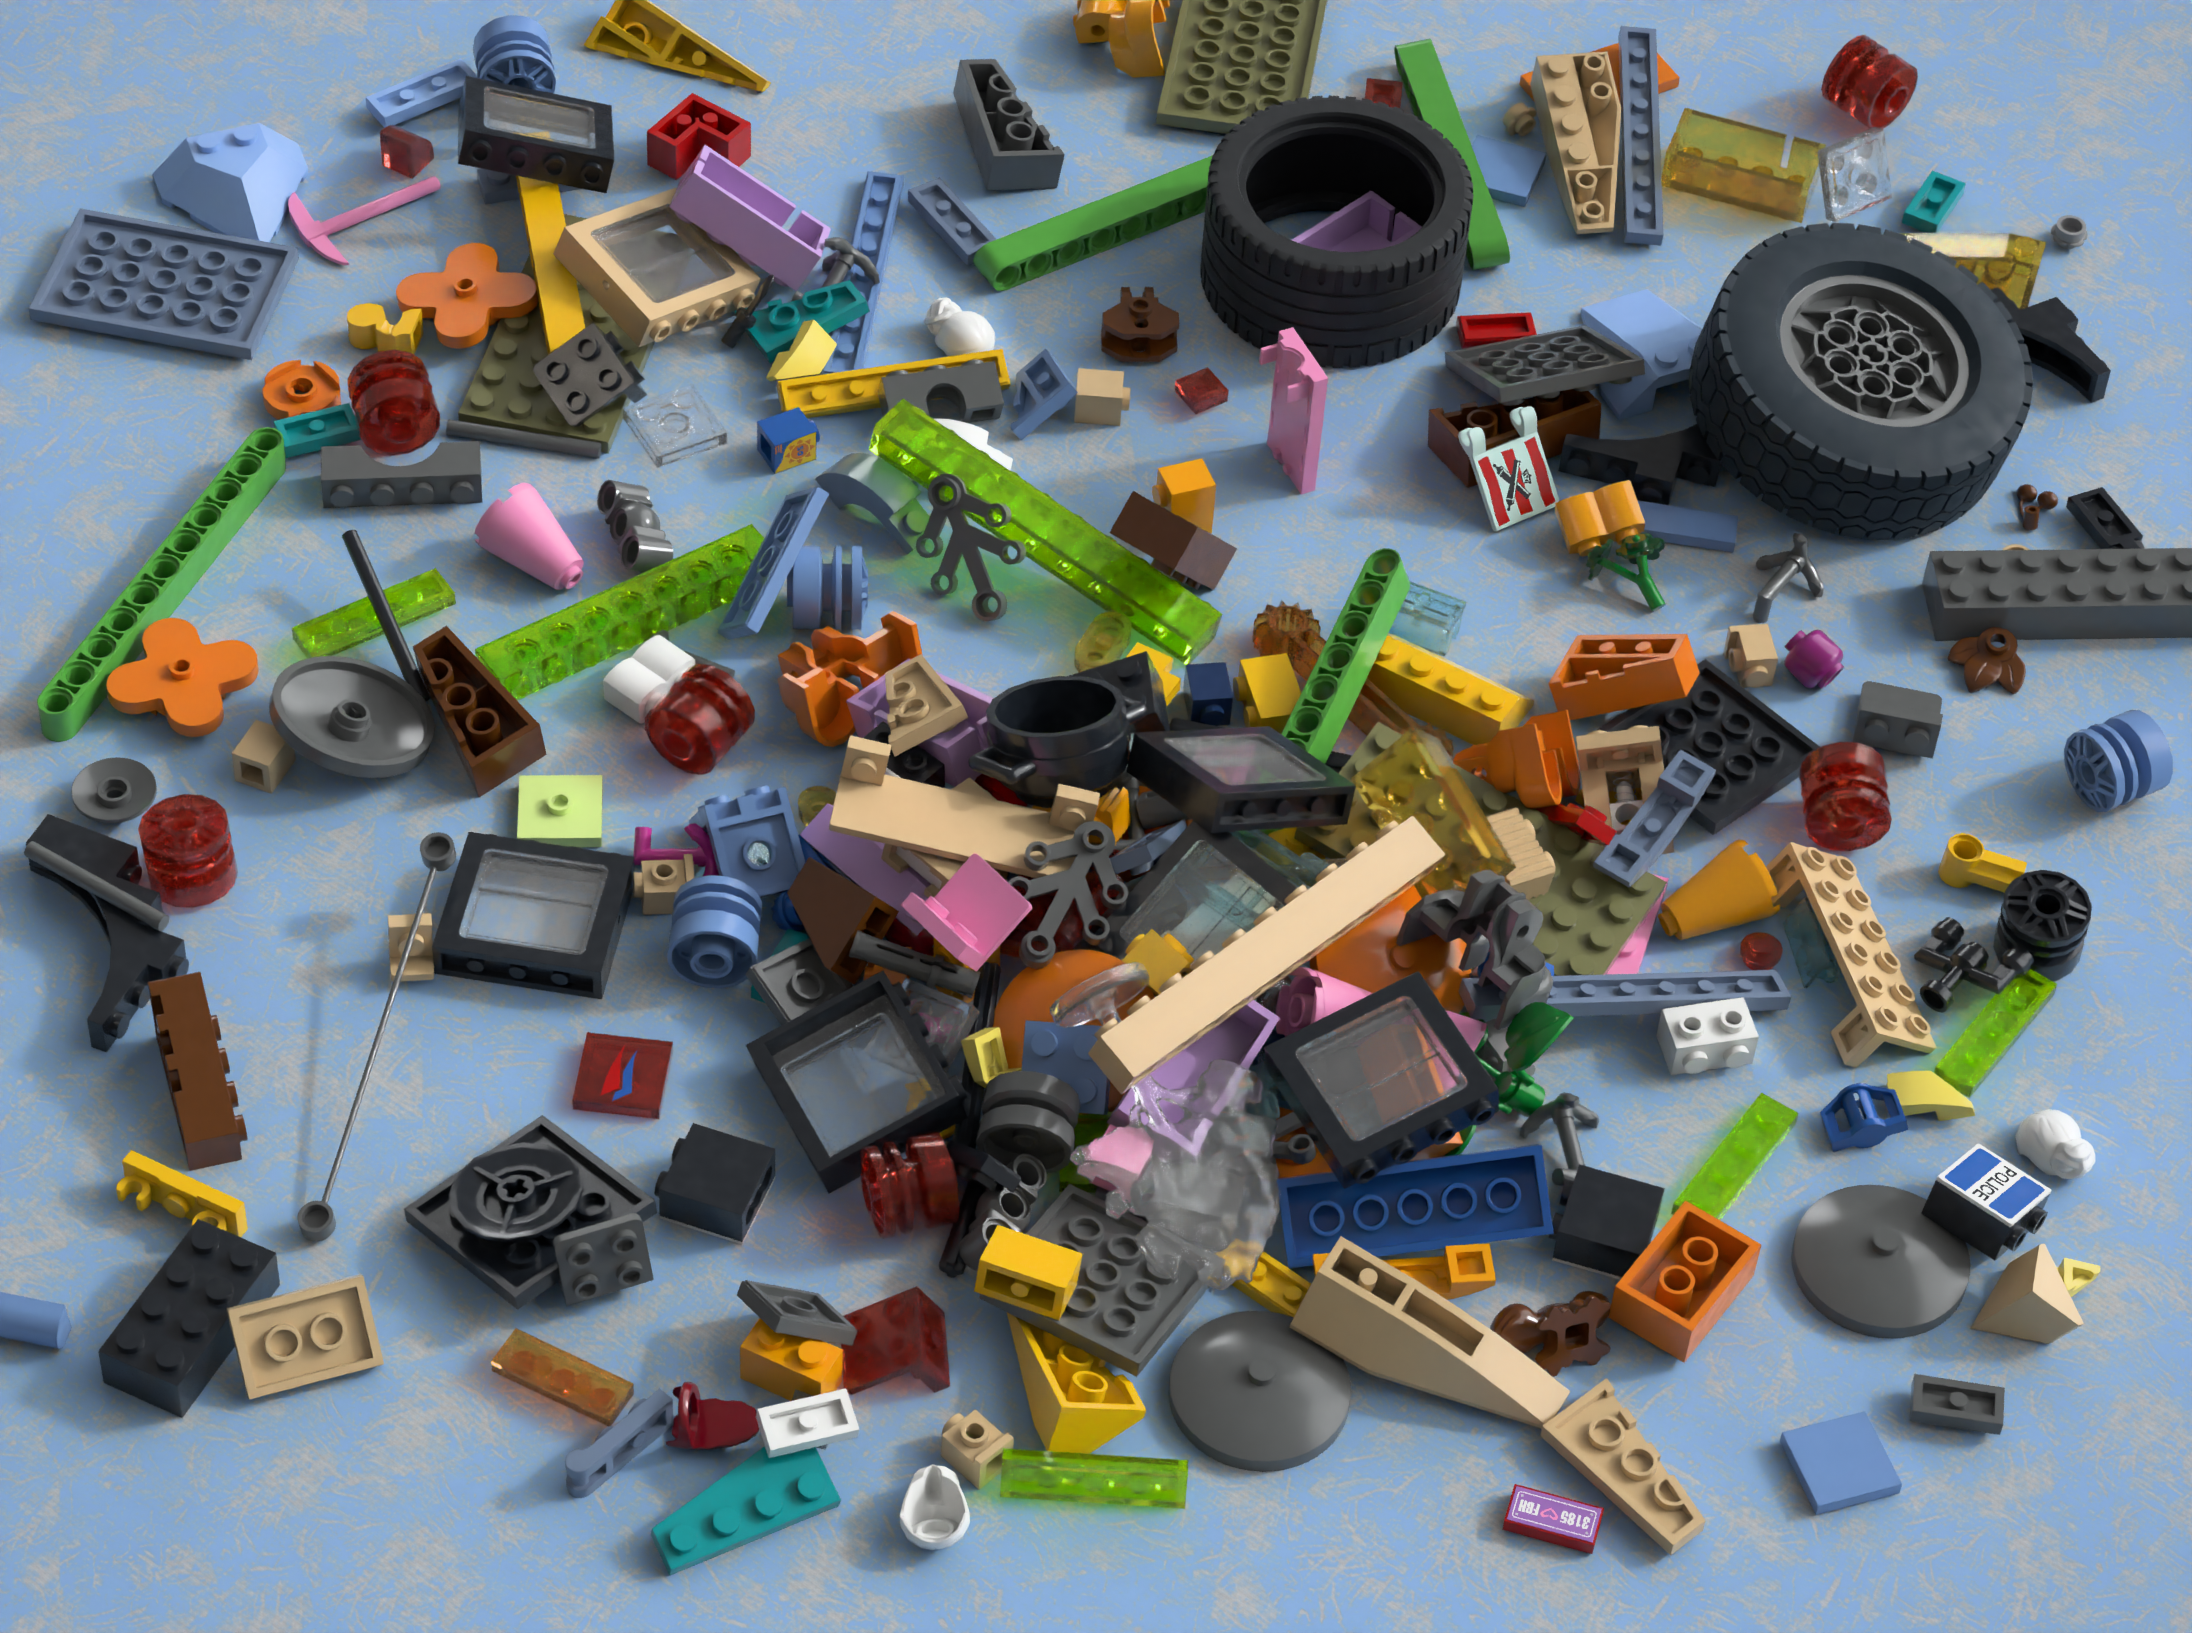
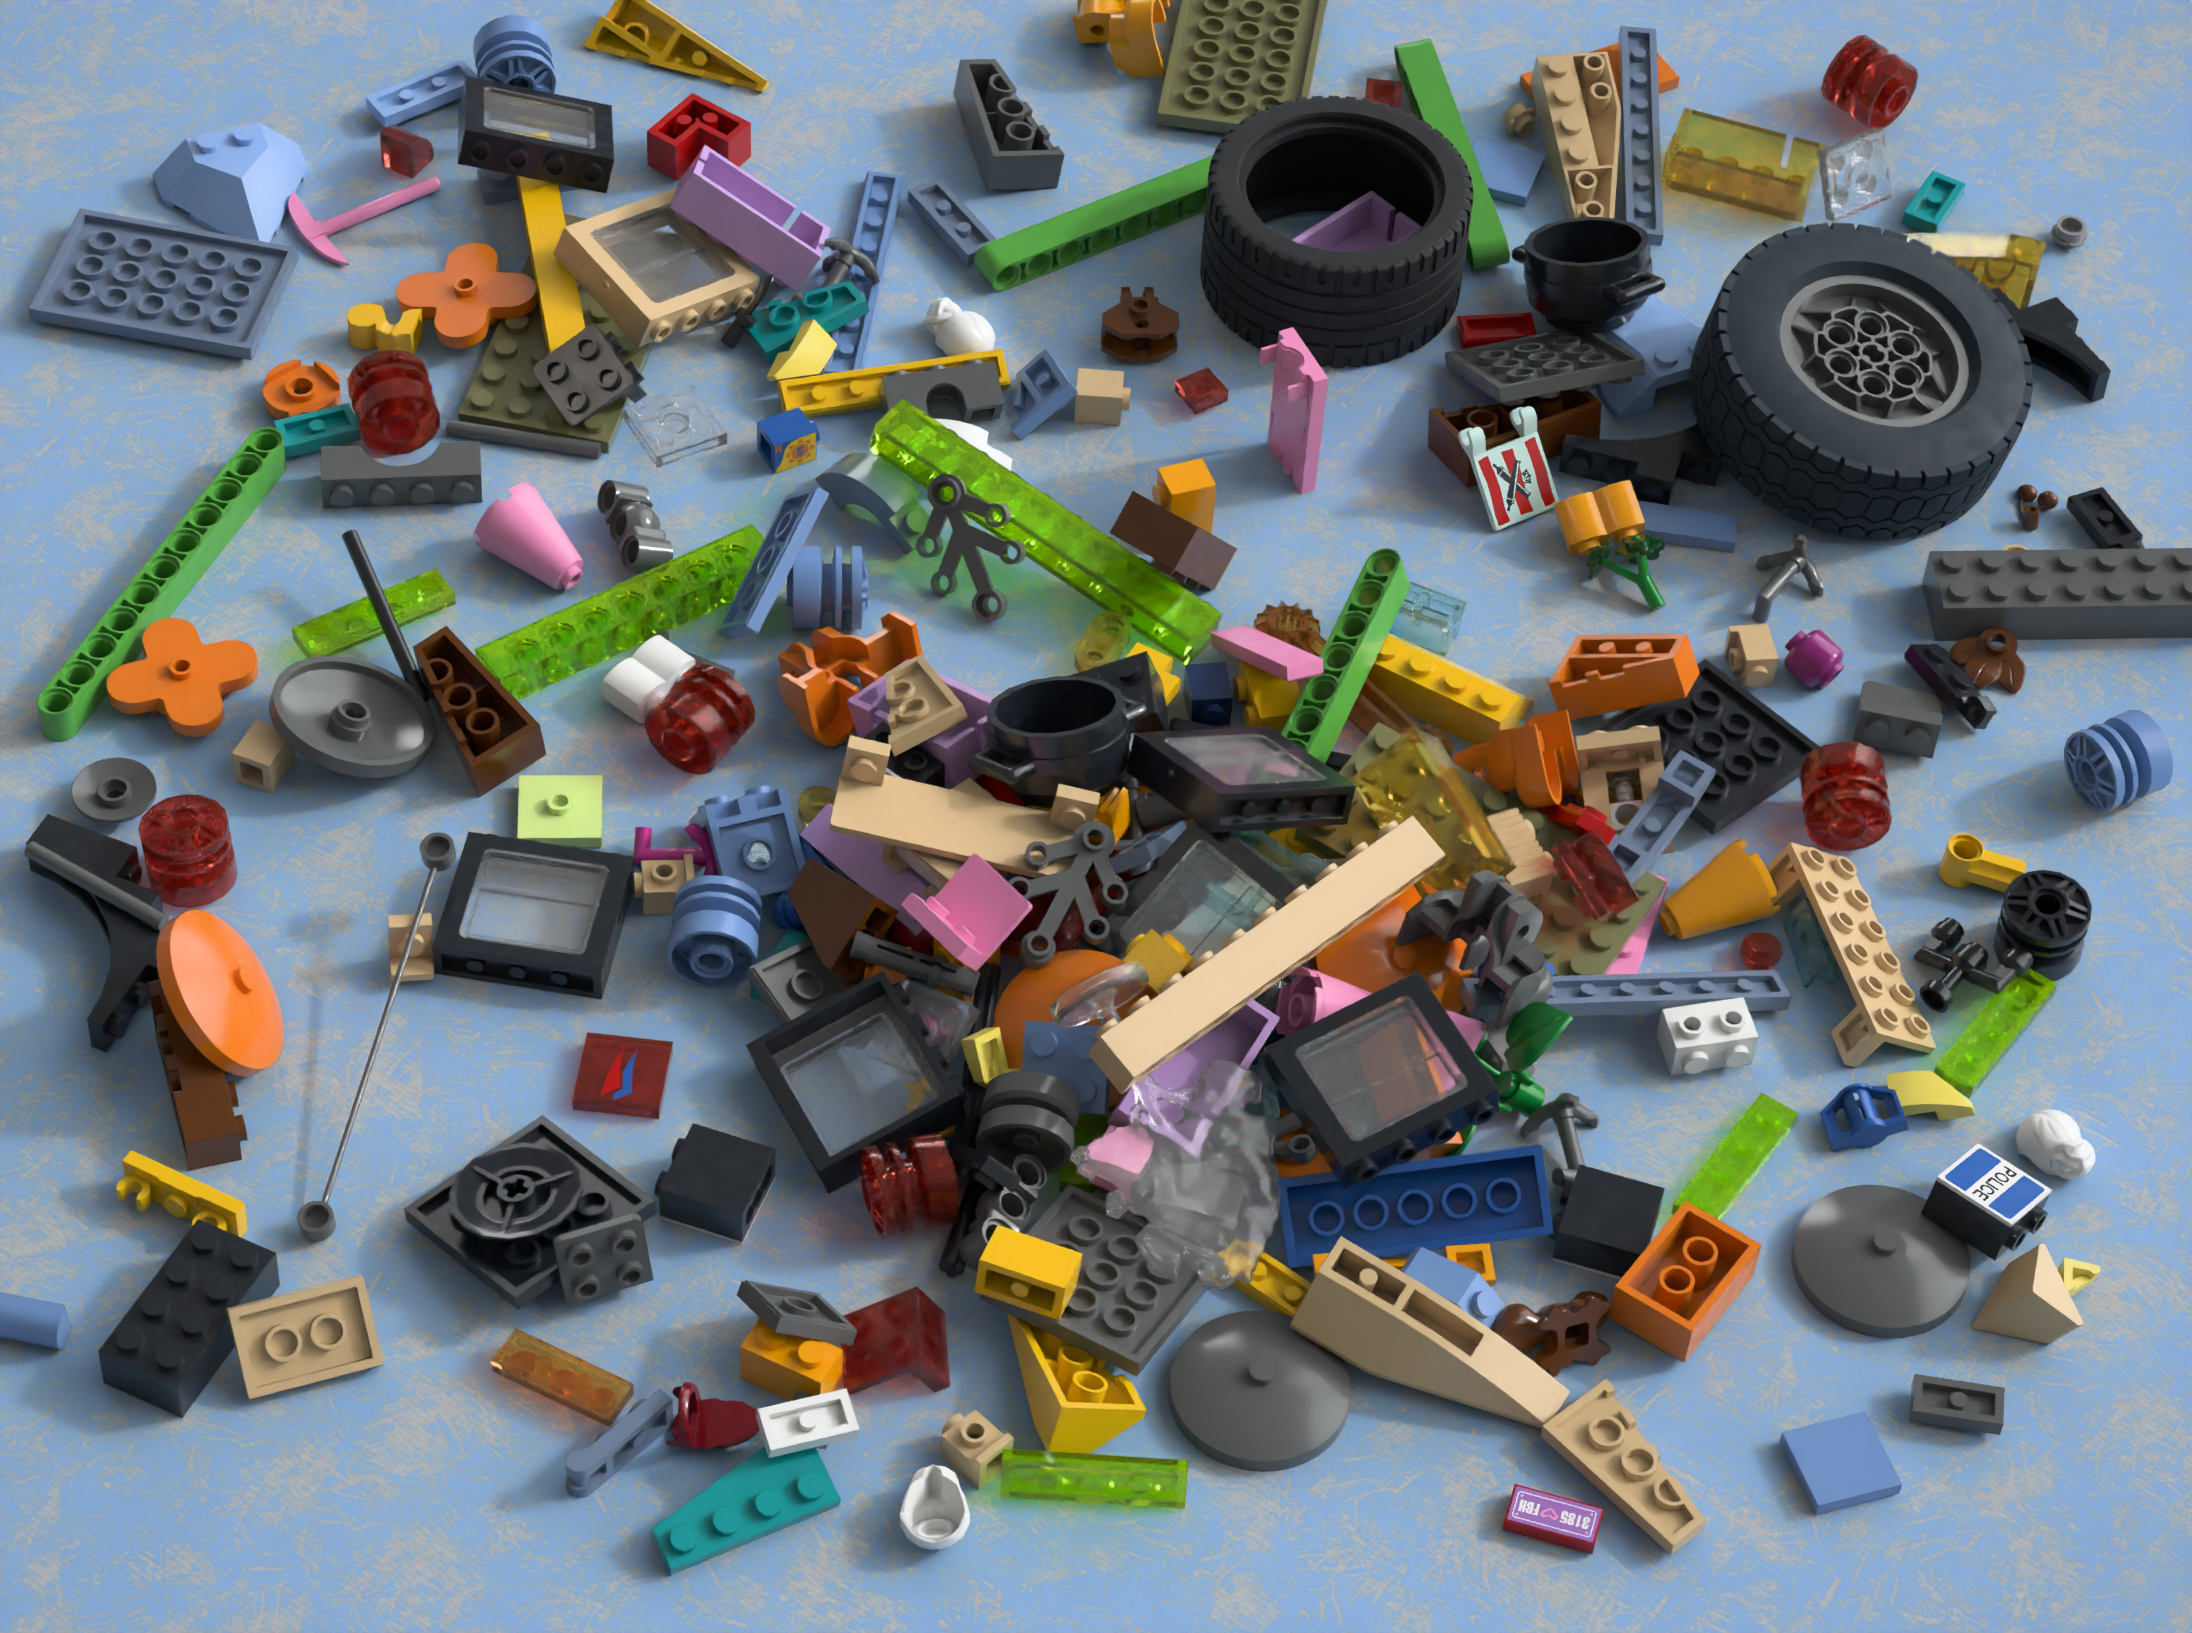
none -> orange dish [156,910,284,1076]
none -> bright pink tile [1210,625,1324,682]
none -> medium blue slope [1401,1247,1505,1328]
none -> black piece [1511,217,1666,333]
none -> clear red bracket [1551,830,1639,923]
none -> black hinge [1904,644,1997,729]

